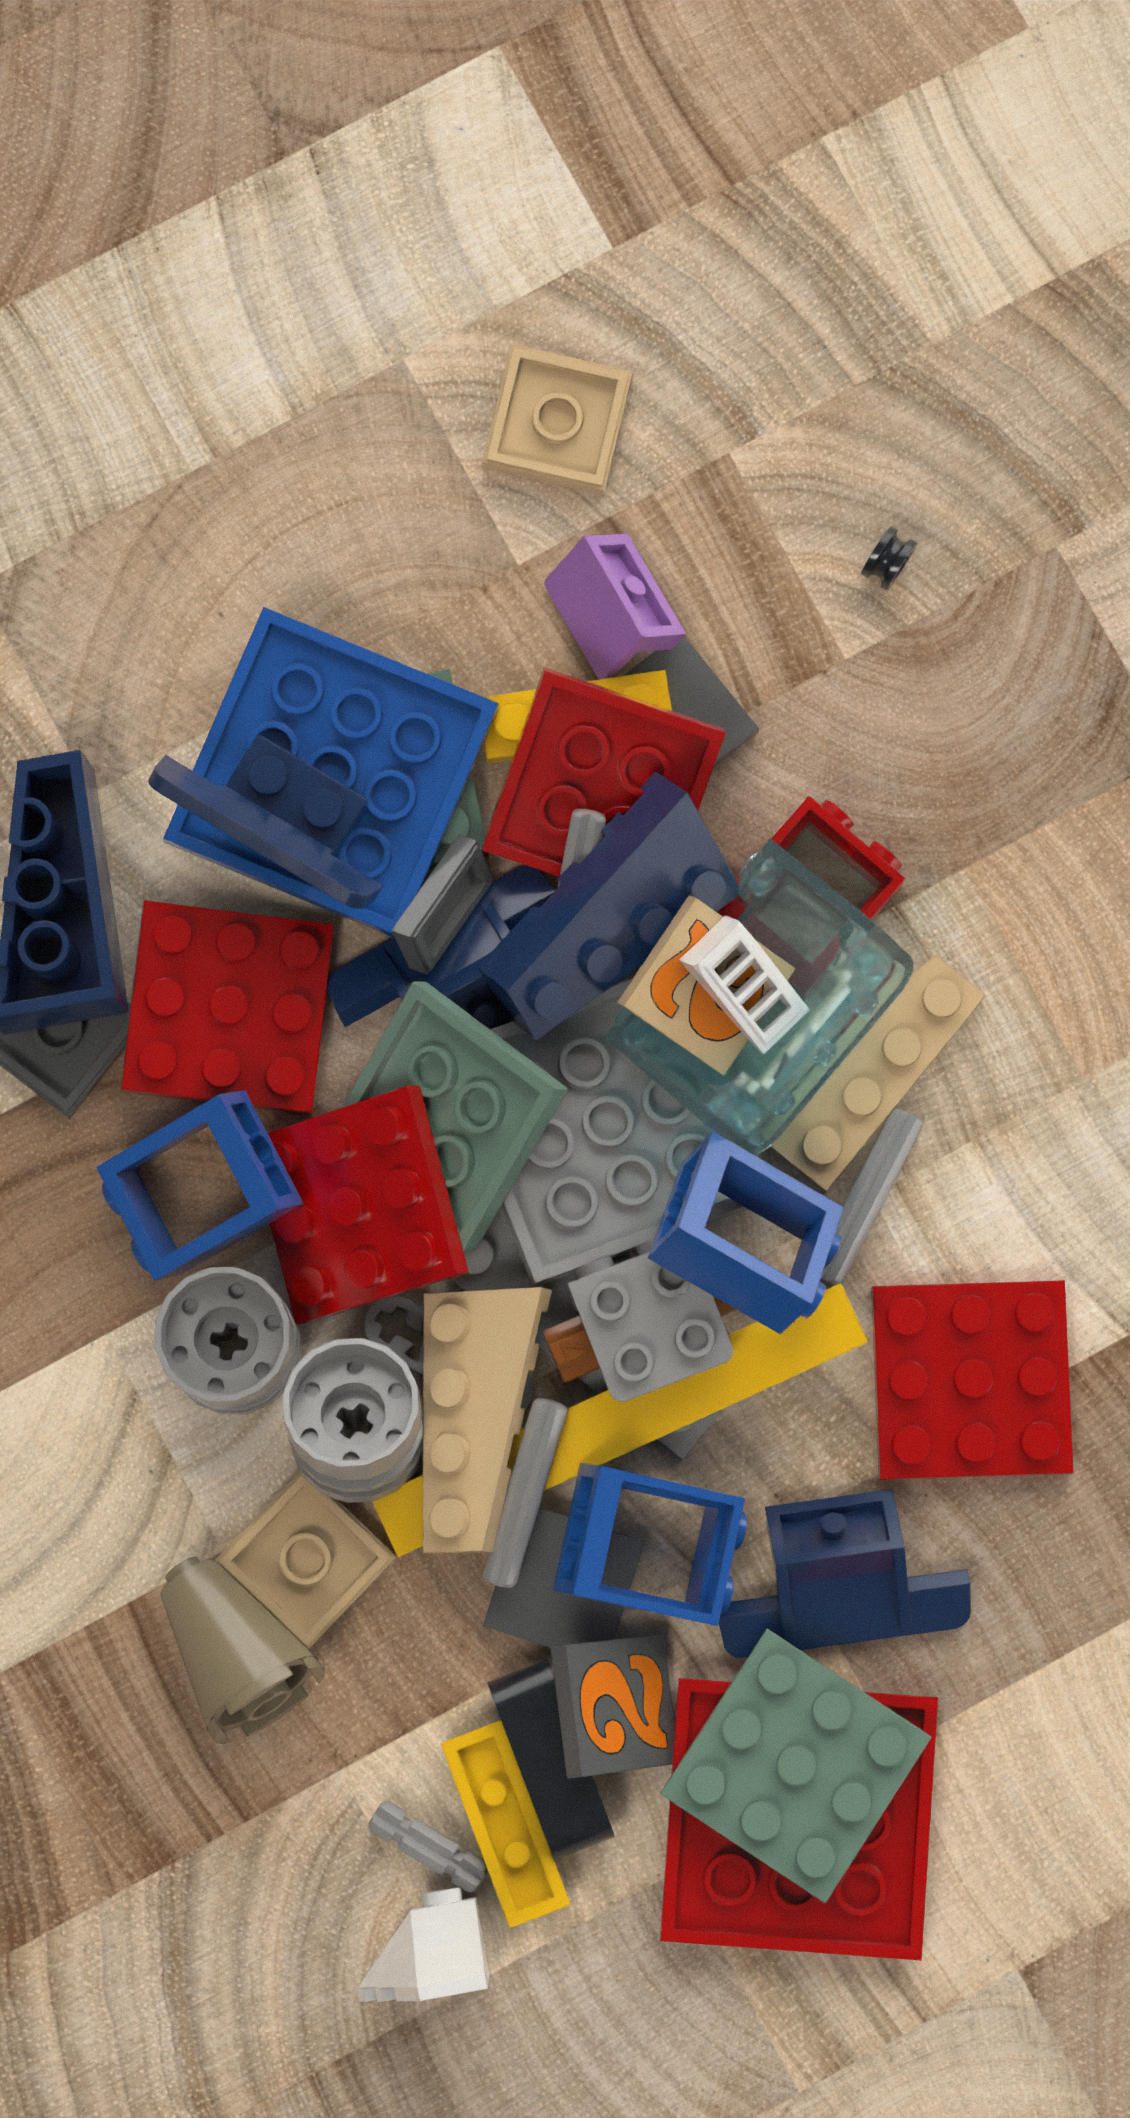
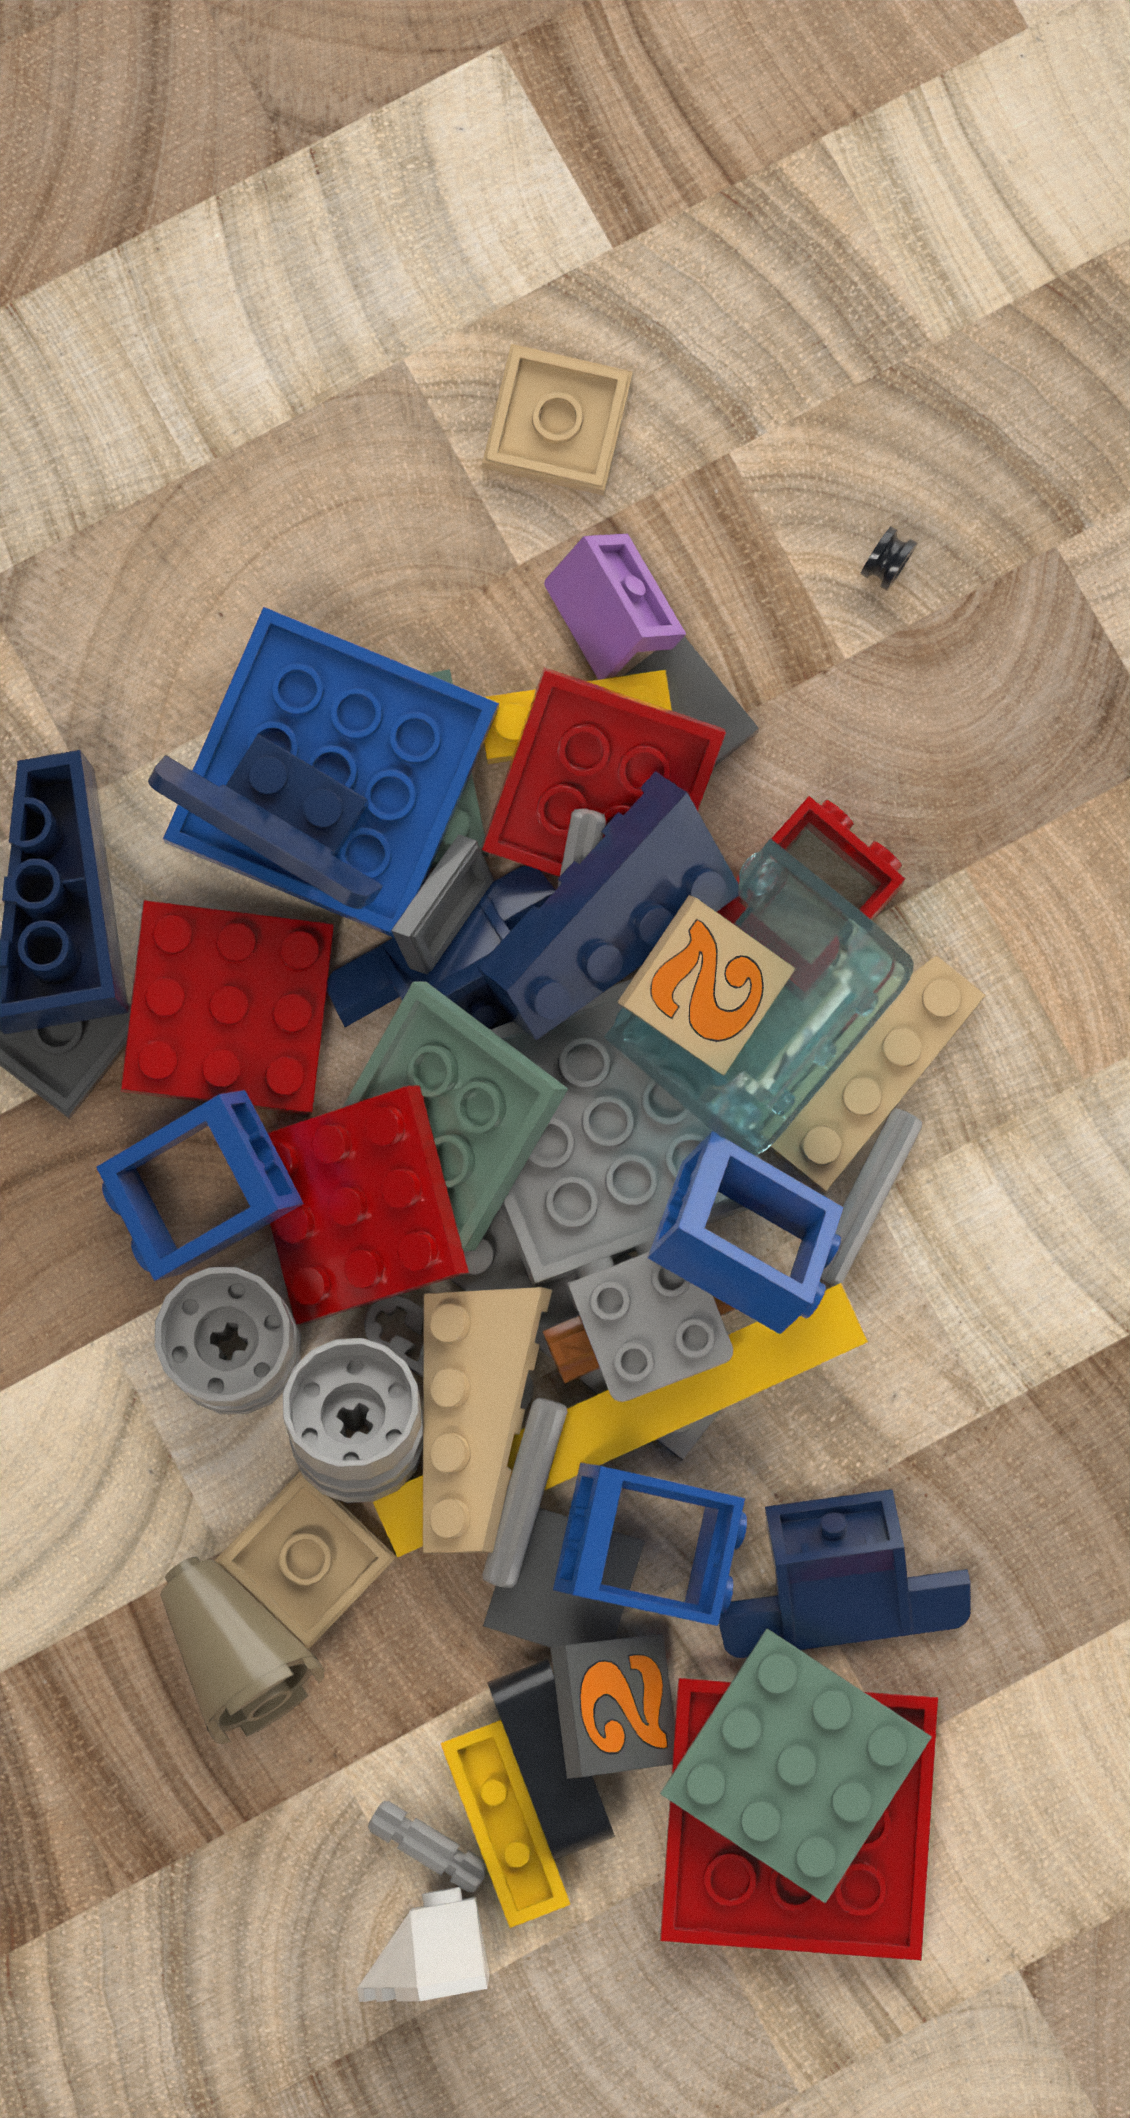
white slope [679,915,810,1054] -> none
red plate [871,1280,1074,1480] -> none

